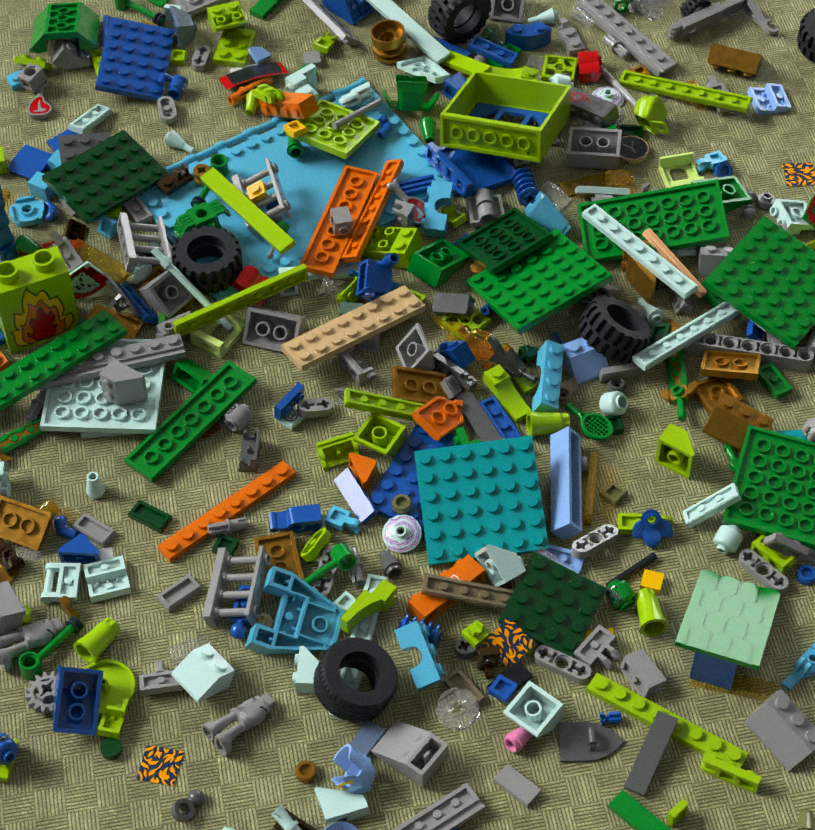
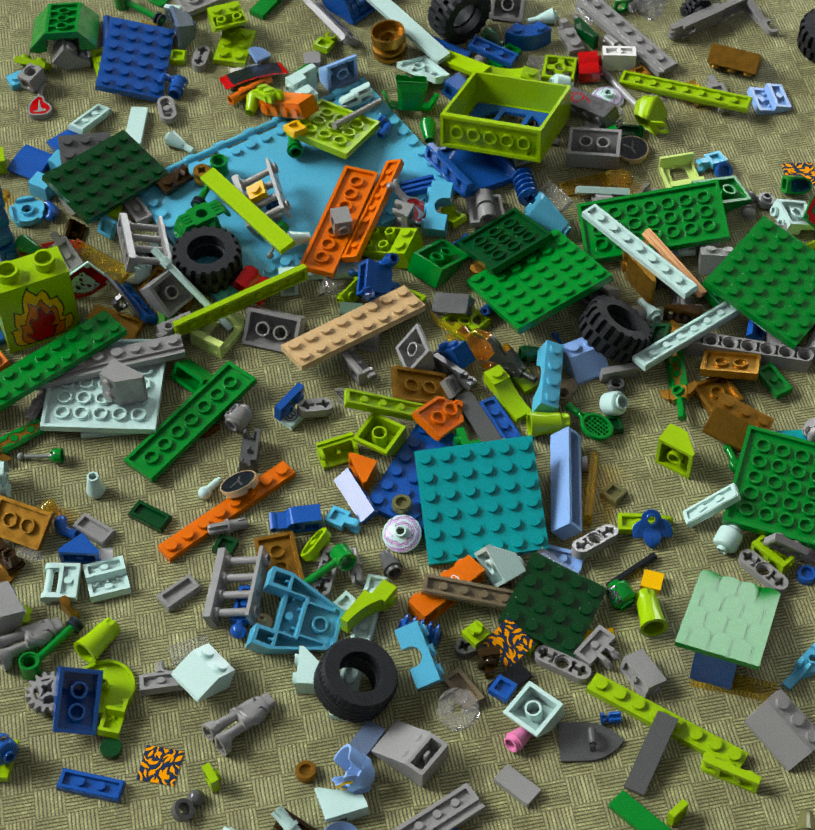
none -> hinge [17,448,64,464]
none -> blue tile [56,768,126,804]
none -> light aqua tile [126,107,149,146]
none -> light aqua piece [198,477,222,500]
none -> lime plate [201,763,222,793]
none -> tile [220,470,258,499]
none -> light aqua cone [287,231,311,249]
none -> light blue slope [319,54,358,92]
none -> dark green tile [574,17,599,50]
none -> white hinge [602,46,636,71]
none -> dark brown slope [662,304,703,324]
none -> rock [780,175,812,194]

